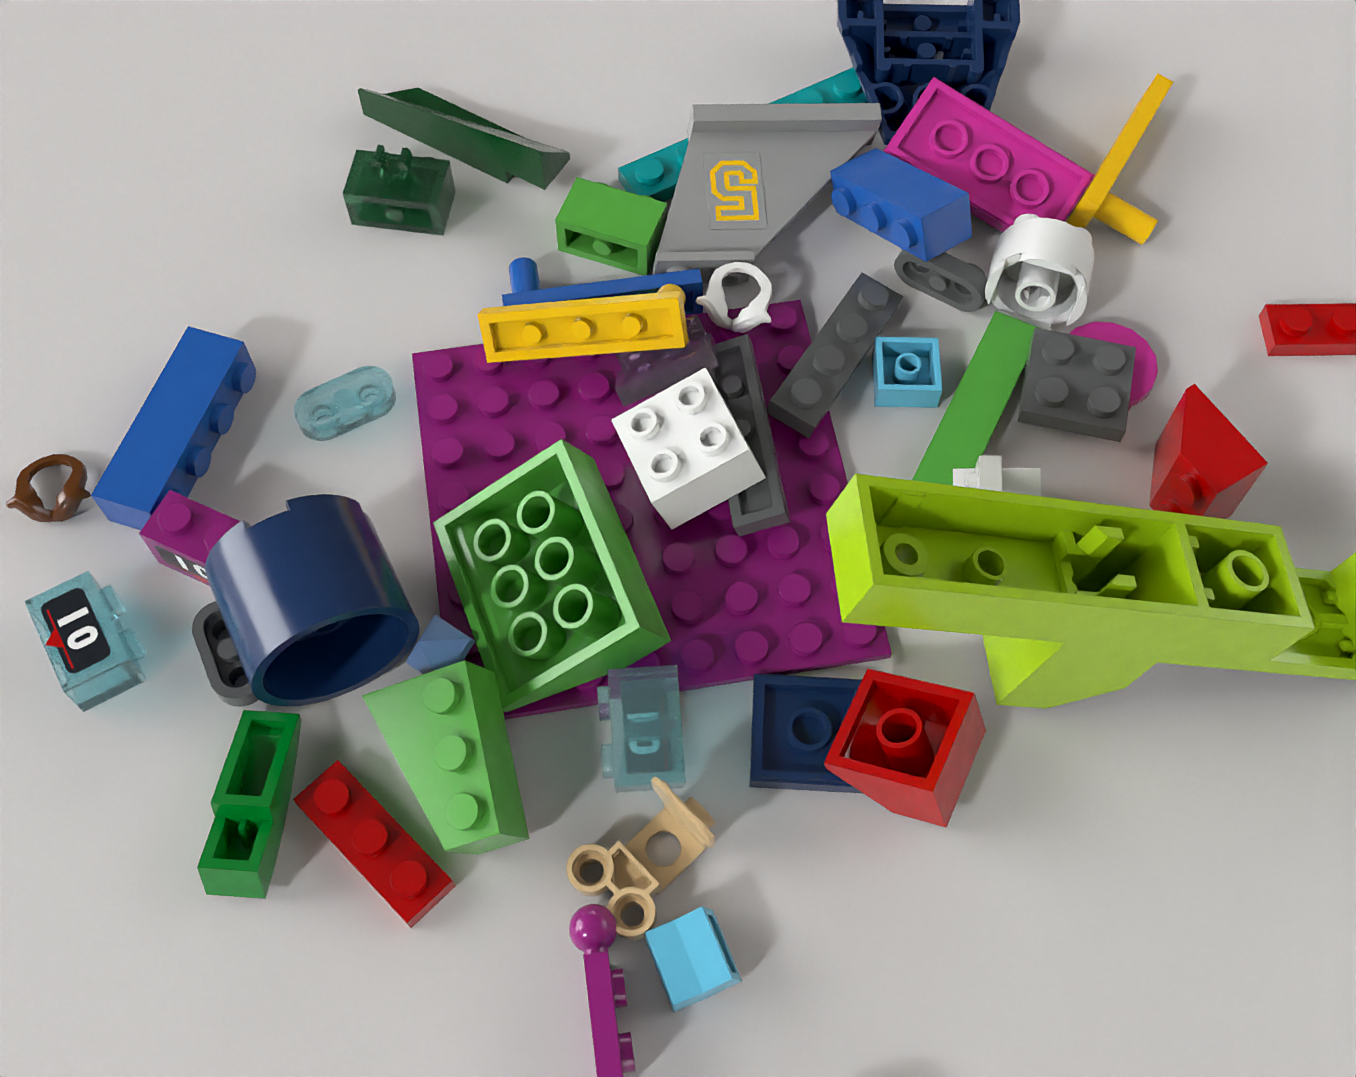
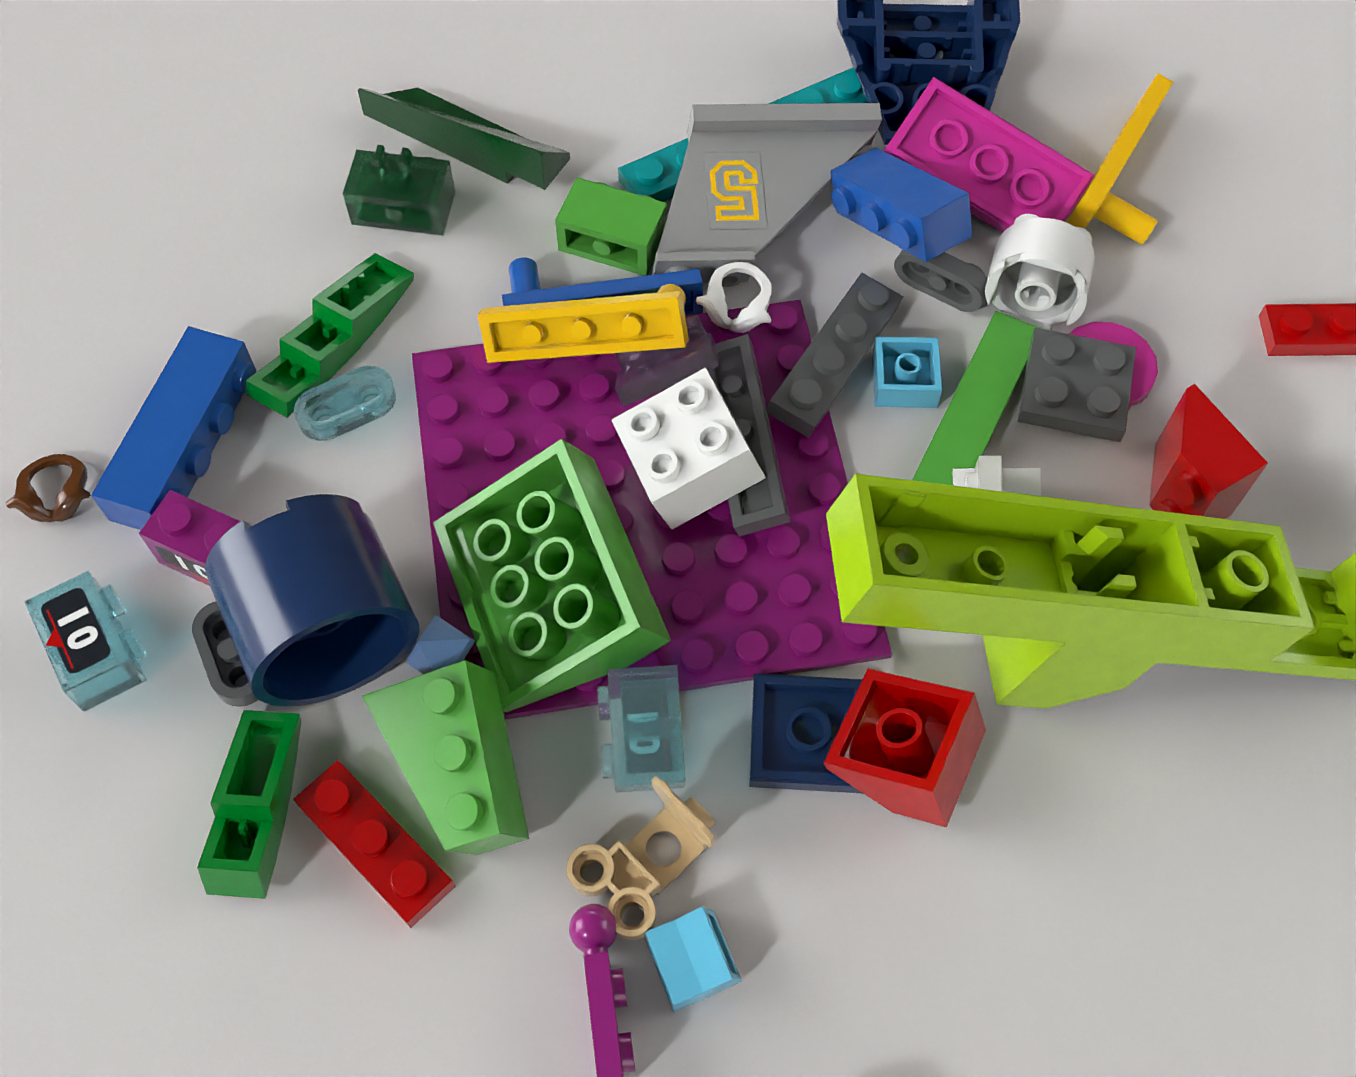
none -> green slope [246,253,414,418]

